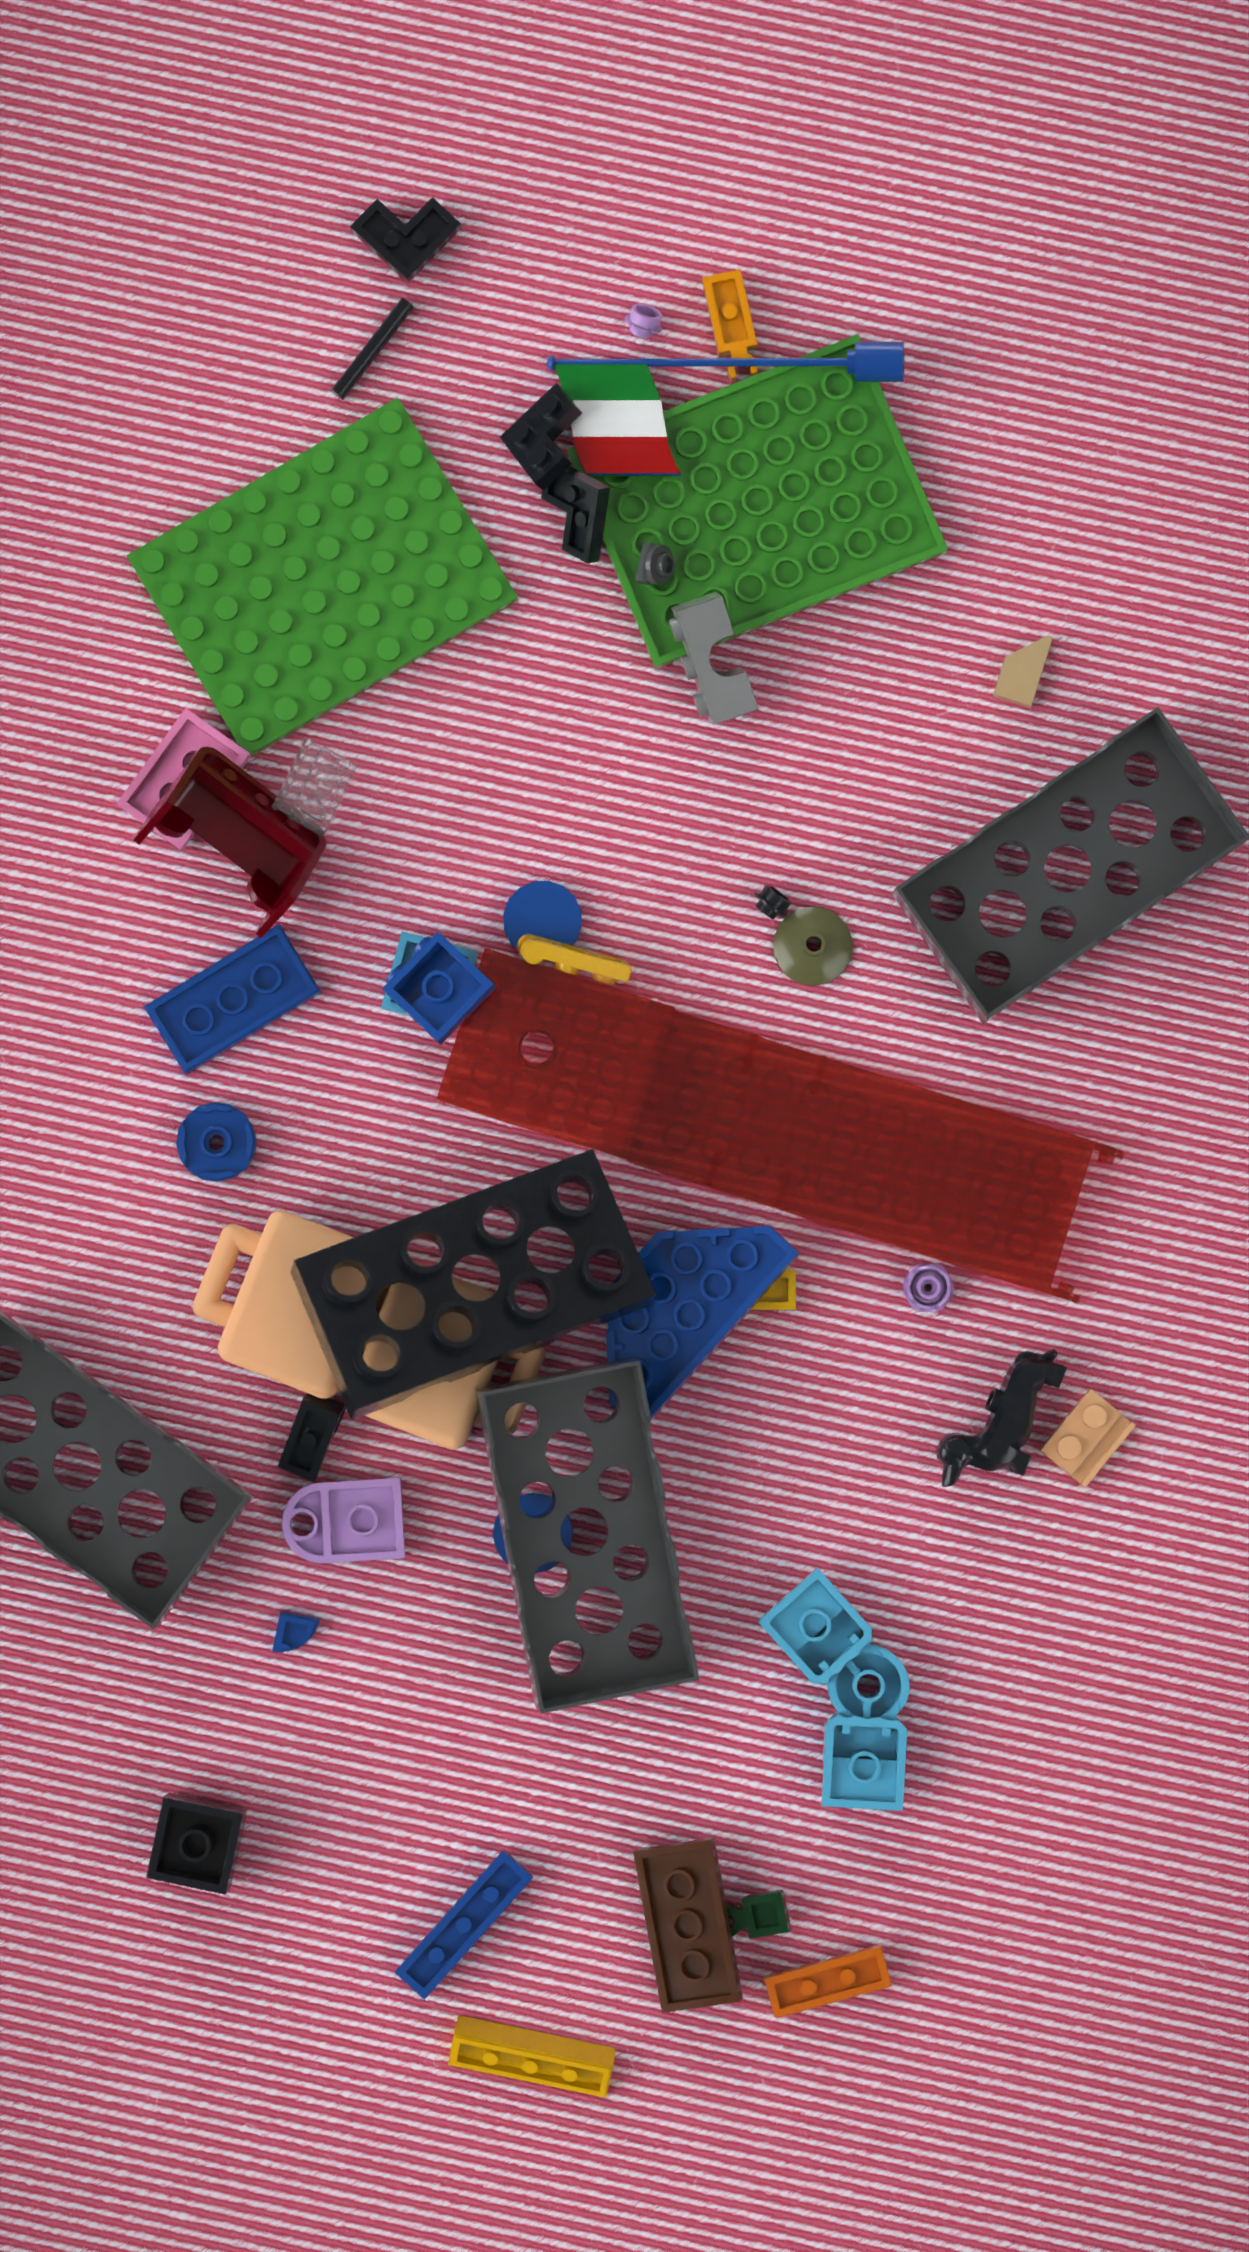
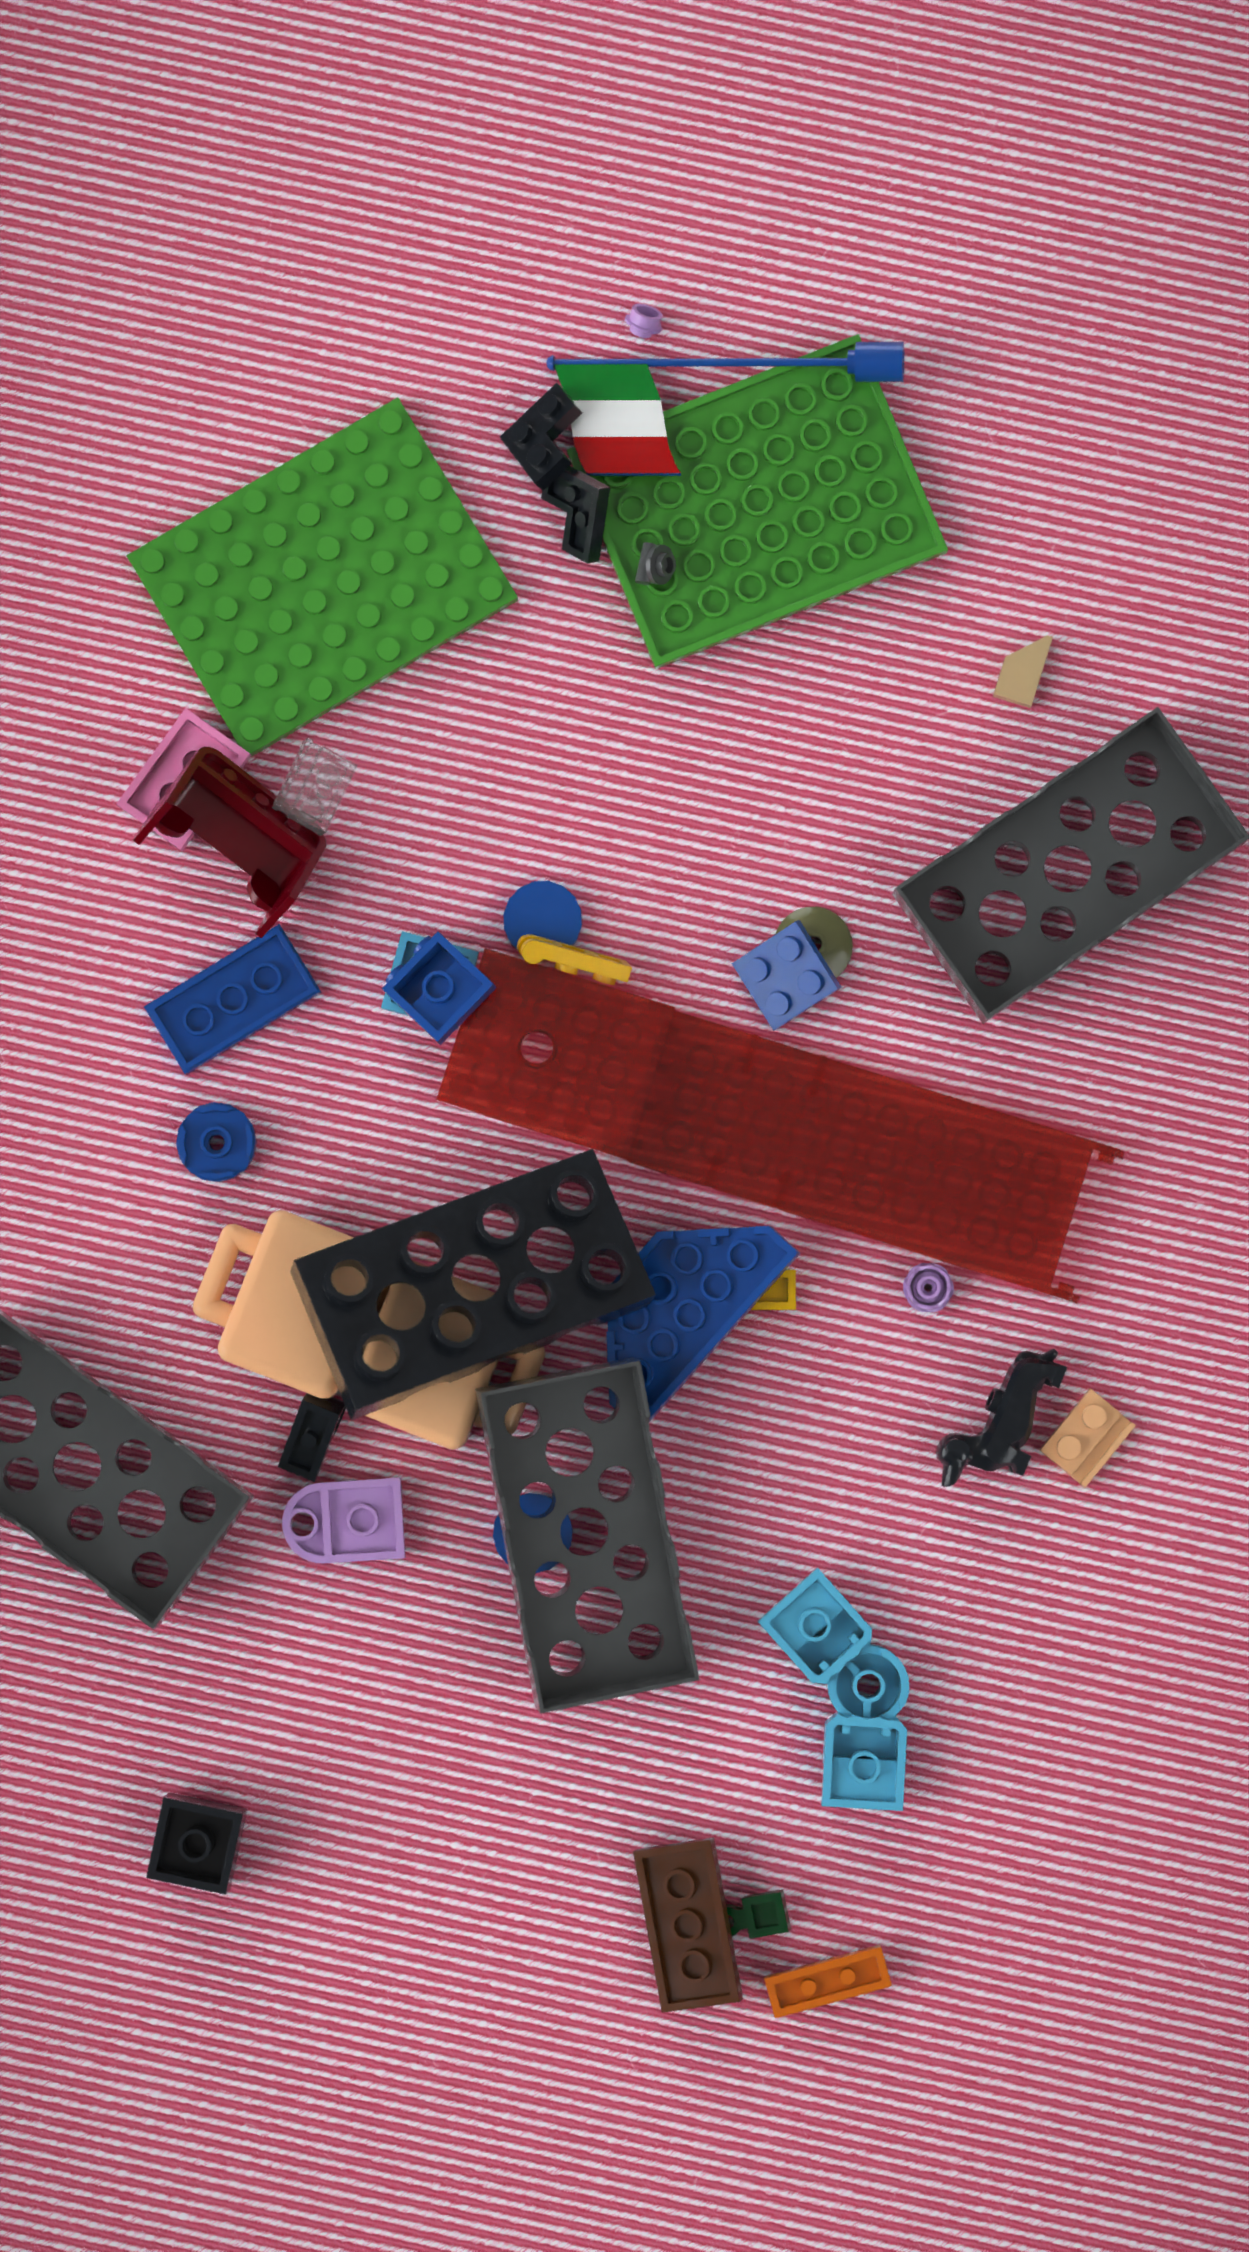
blue tile [272,1611,321,1652] -> none
black bar [331,298,414,400] -> none
black plate [350,197,462,284] -> none
blue plate [394,1849,533,2000] -> none
yellow slope [448,2016,616,2098] -> none
light grey arch [669,592,758,725] -> none
light orange plate [702,269,757,382] -> none
black plate [755,884,792,920] -> none
none -> plate [731,920,842,1031]

